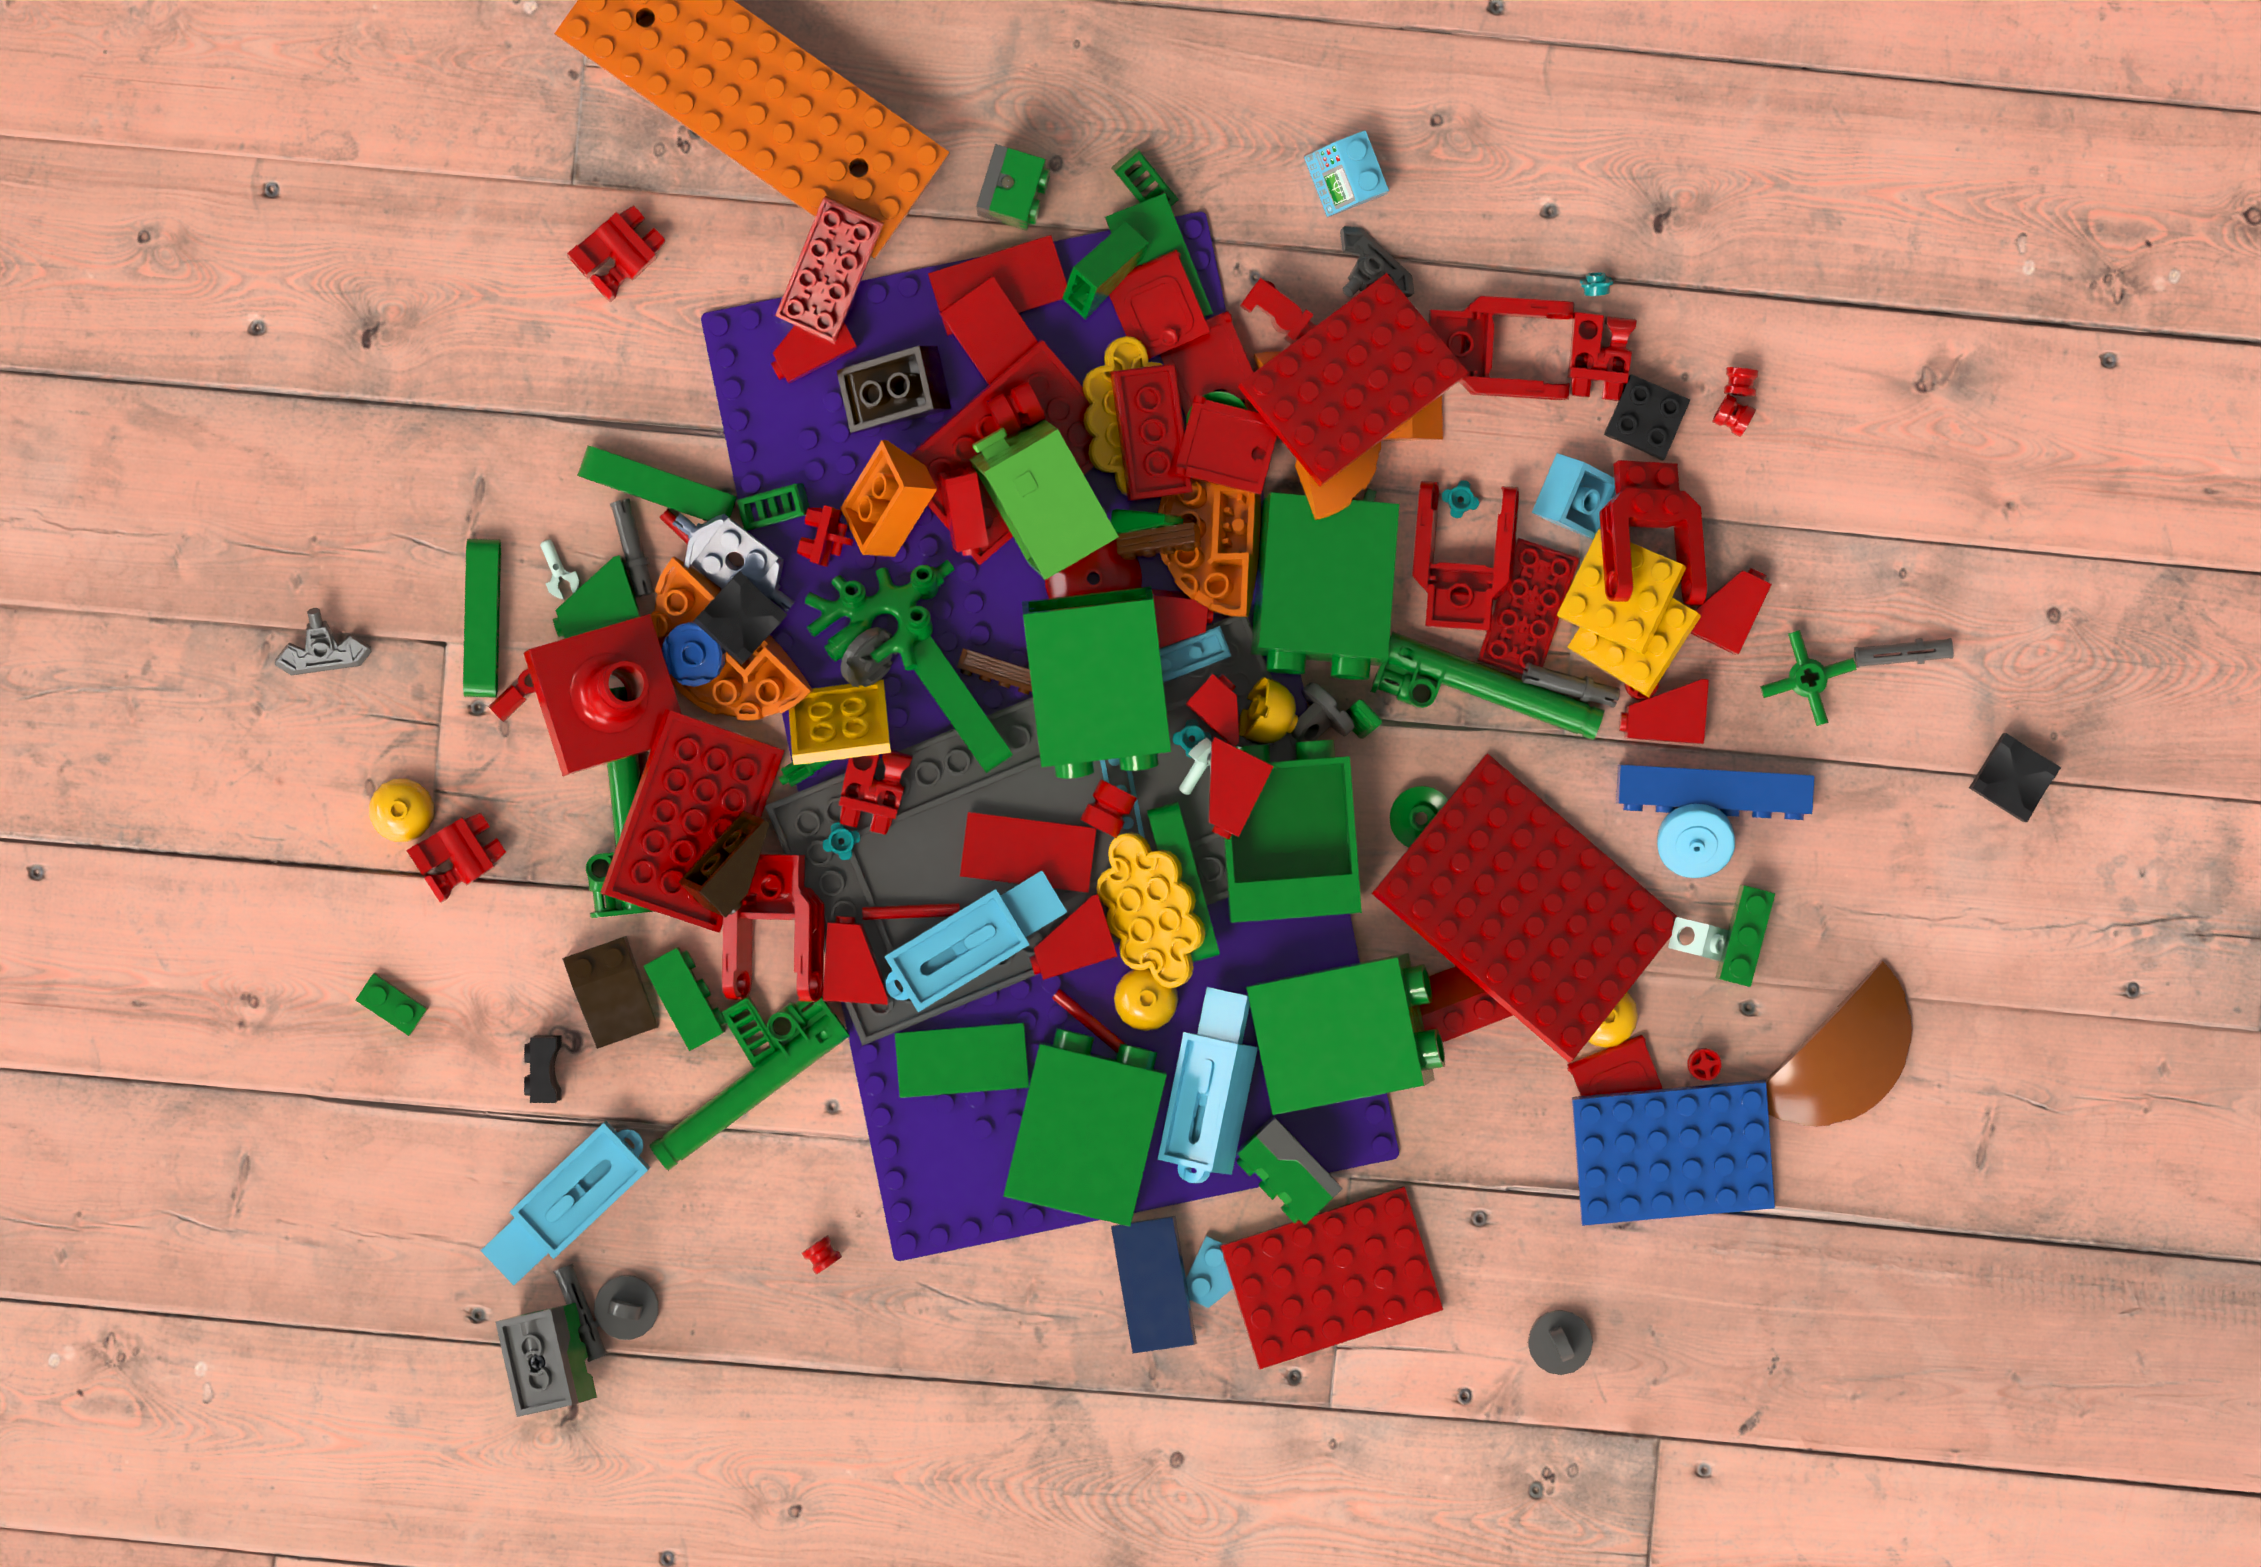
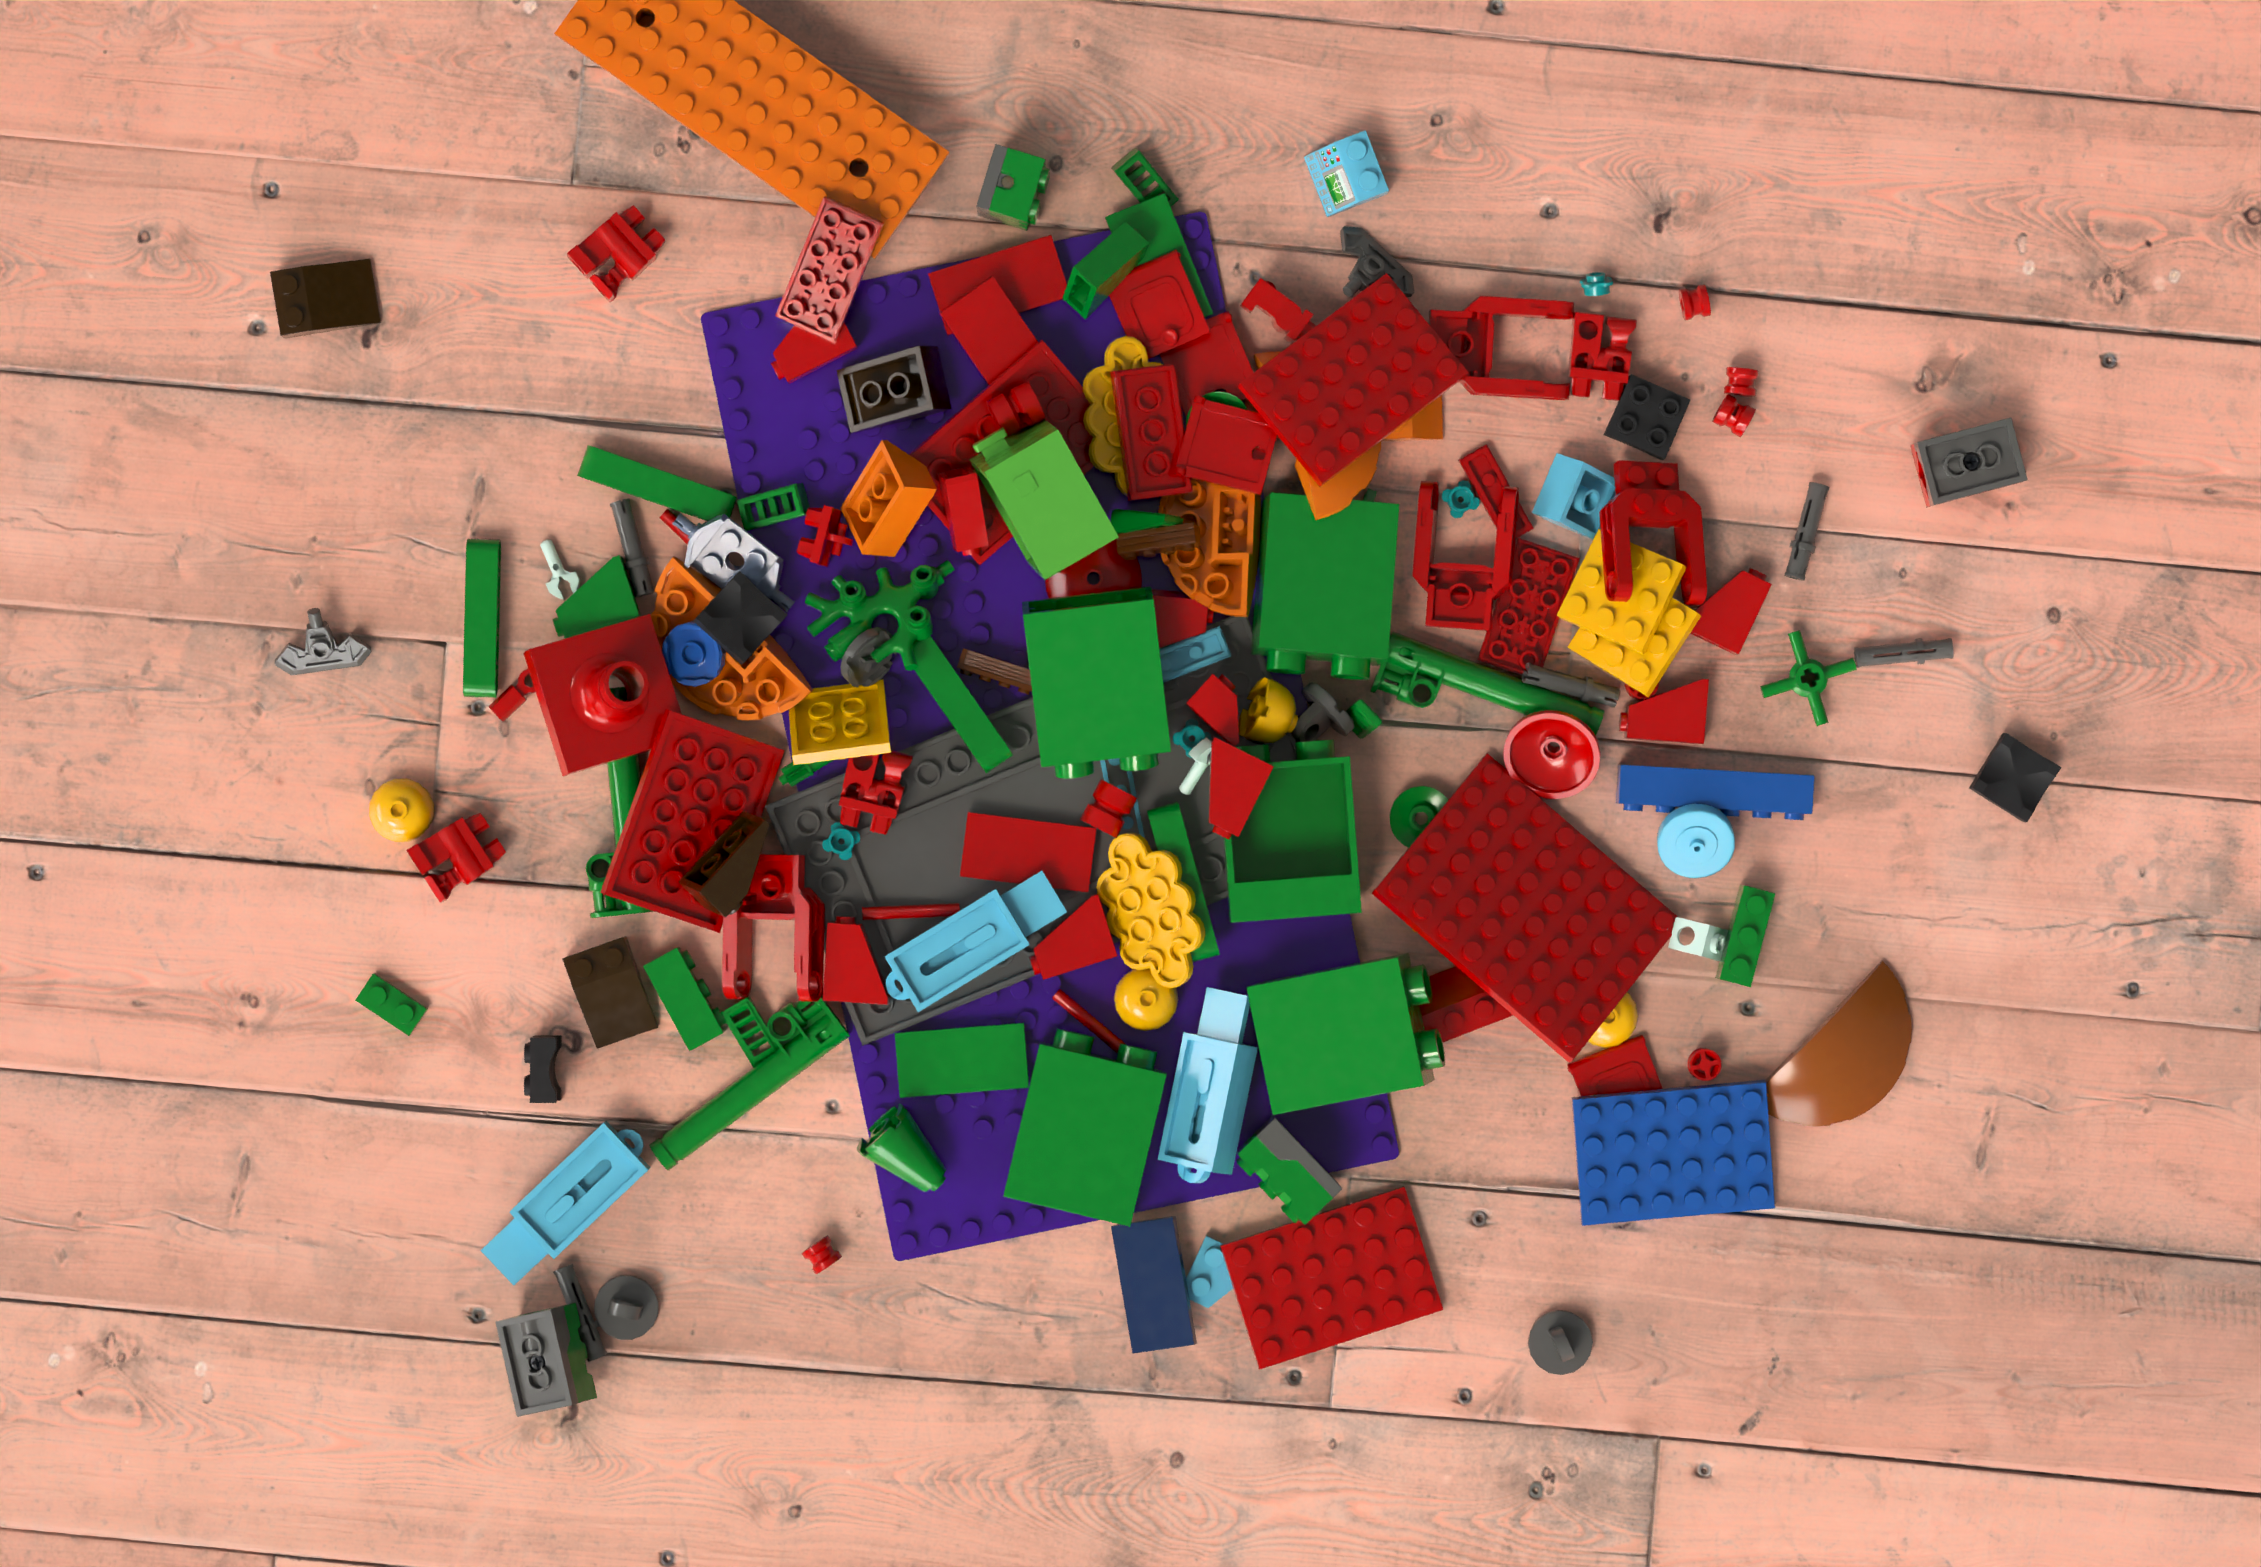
none -> dark brown slope [270,259,381,339]
none -> green cone [857,1104,946,1192]
none -> red tile [1458,444,1534,539]
none -> red dish [1503,710,1601,799]
none -> red wheel [1679,284,1711,321]
none -> dark grey pin [1784,482,1830,581]
none -> dark grey piece [1910,418,2028,508]

